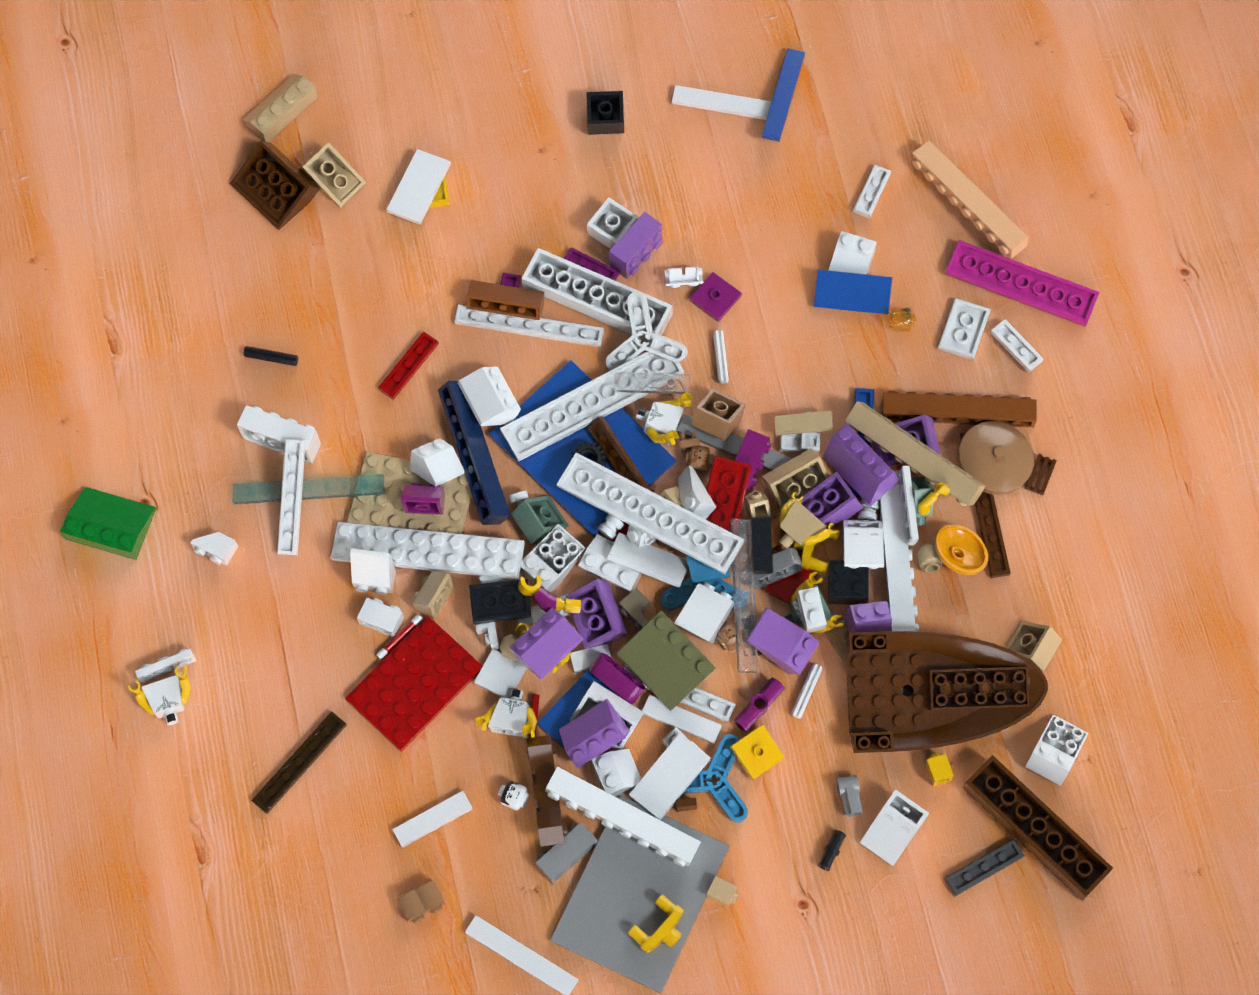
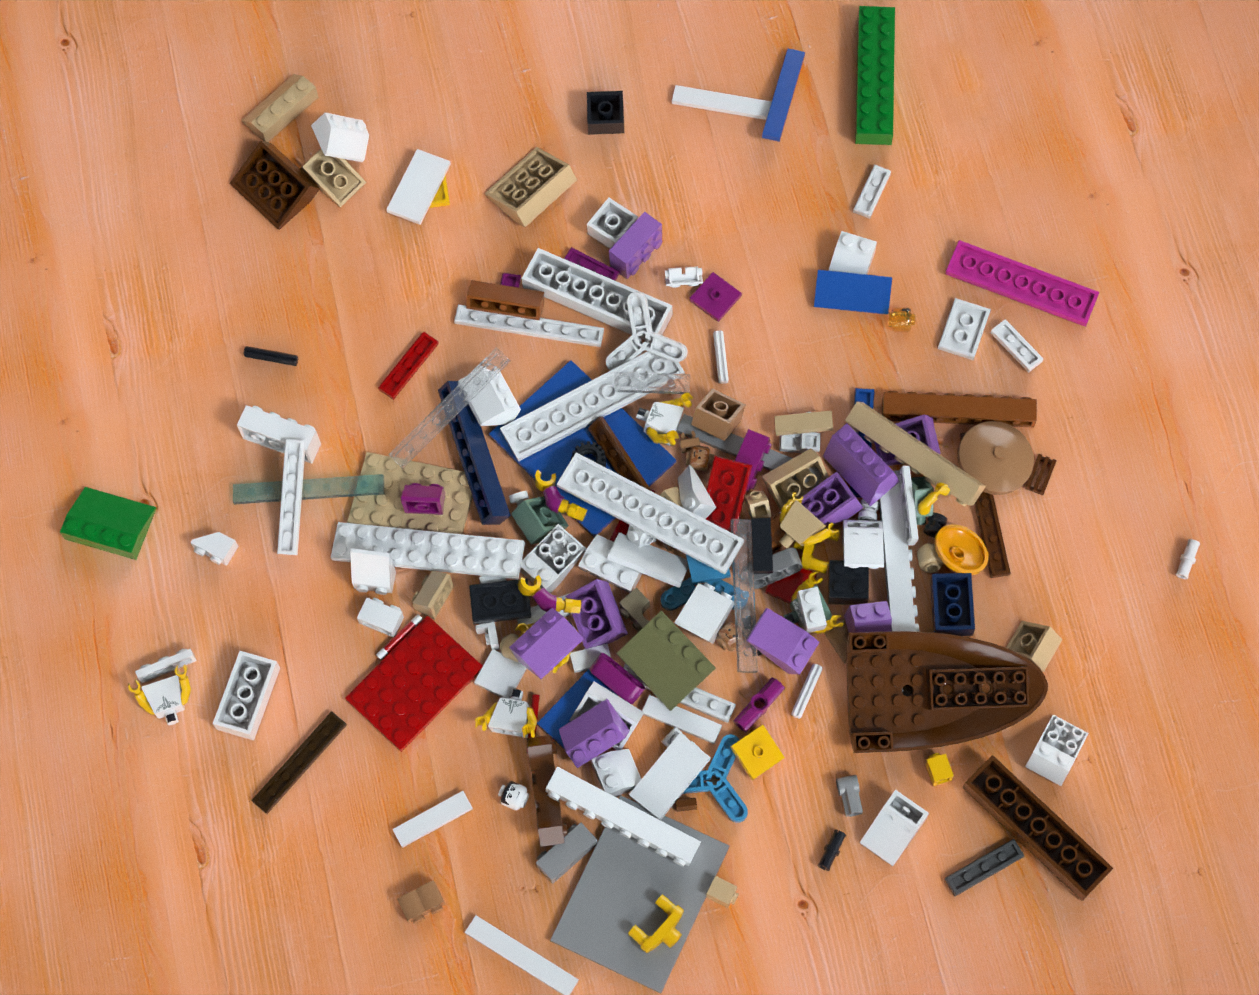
white slope [410,438,464,487] -> none
white wheel [597,514,624,540] -> none
light nougat brick [912,141,1029,259] -> none
none -> white brick [213,651,280,741]
none -> white slope [311,113,369,162]
none -> clear tile [388,347,510,469]
none -> tan slope [485,147,577,227]
none -> yellow piece [535,470,587,521]
none -> green brick [855,6,895,145]
none -> black wheel [923,512,948,538]
none -> dark blue brick [930,573,975,636]
none -> white pin [1176,539,1200,579]

